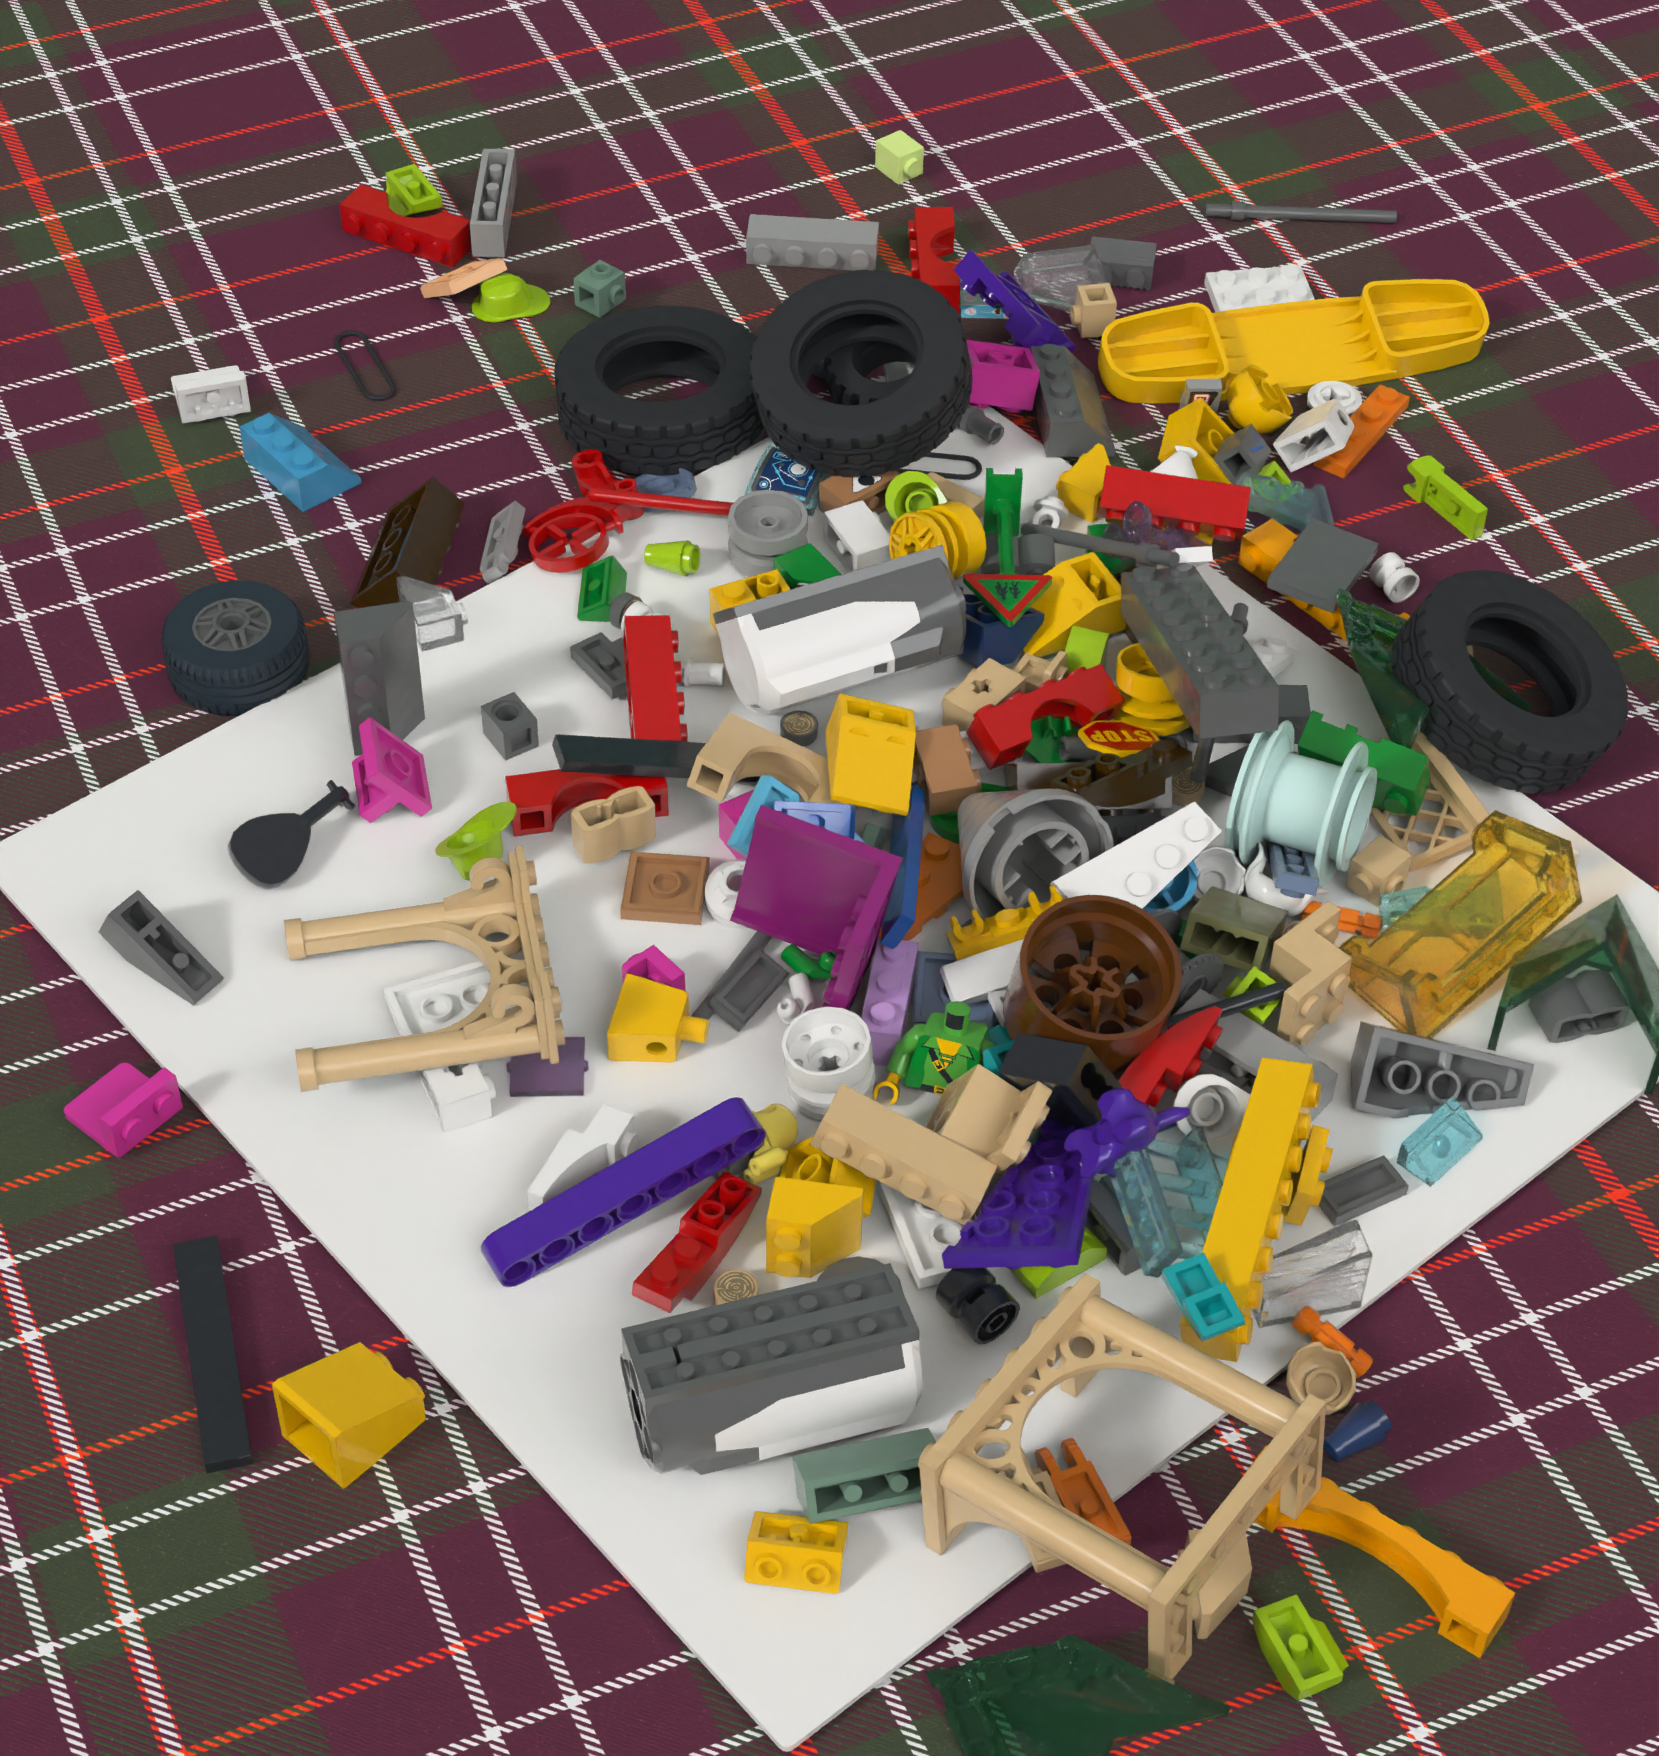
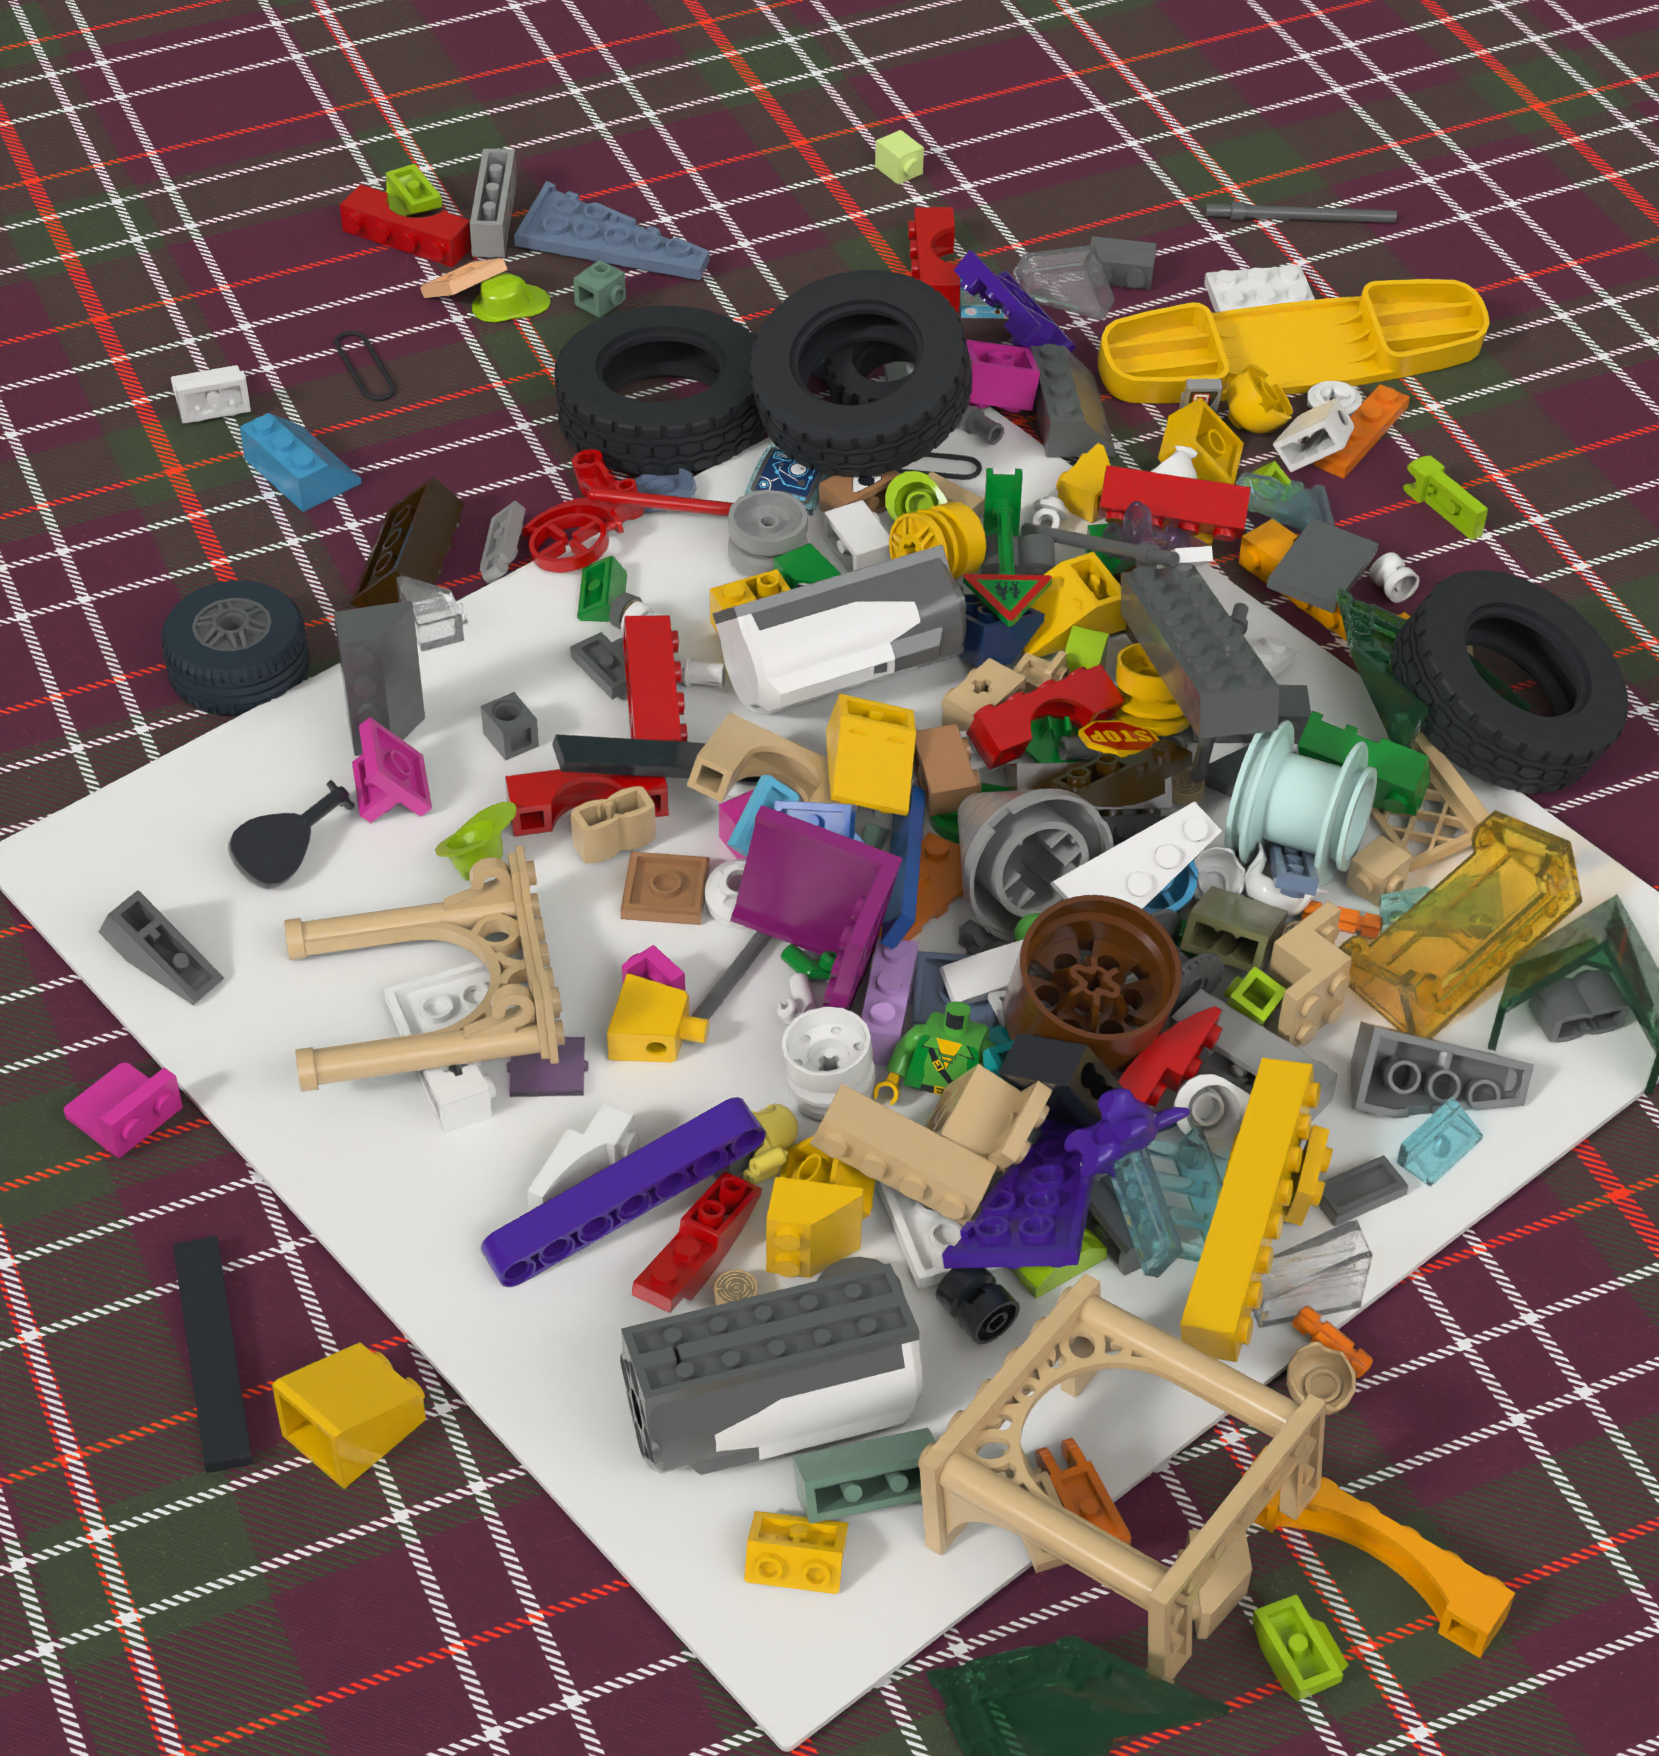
lime cone [644,540,701,577] -> none
dark grey tile [708,947,790,1031] -> none
light grey brick [746,214,879,271] -> none
tile [780,710,818,746] -> none
yellow plate [946,885,1064,961] -> none
tan brick [1070,283,1117,338] -> none
teal slope [1162,1253,1245,1342] -> none
black bar [1165,980,1287,1030] -> none
dark grey brick [1214,424,1272,485] -> none
dark blue cone [1323,1400,1392,1463] -> none
none -> sand blue wing [514,181,710,280]

